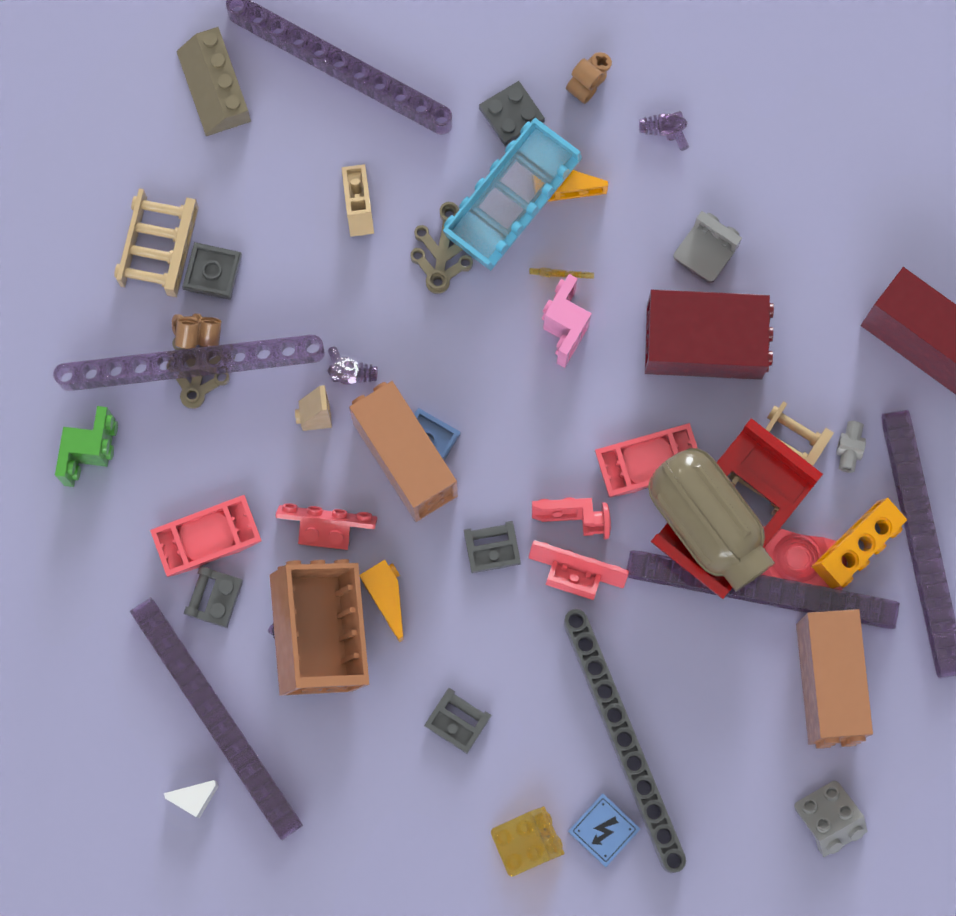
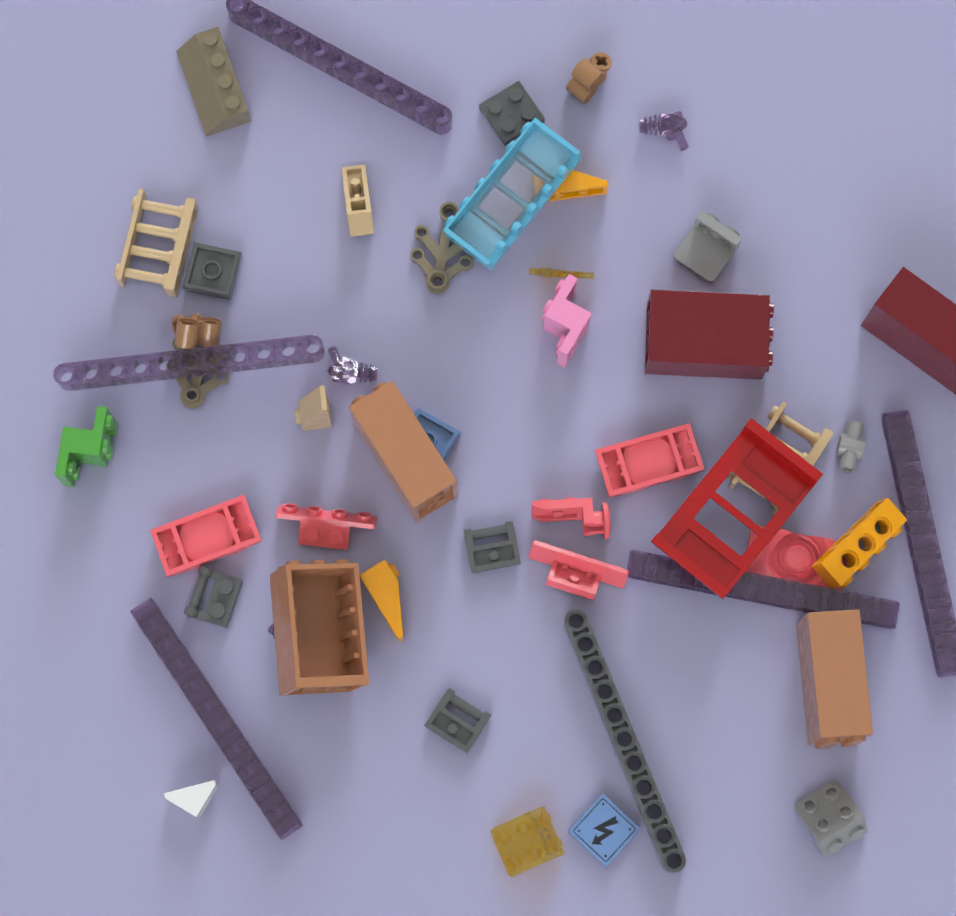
dark tan piece [648,448,775,592] -> none

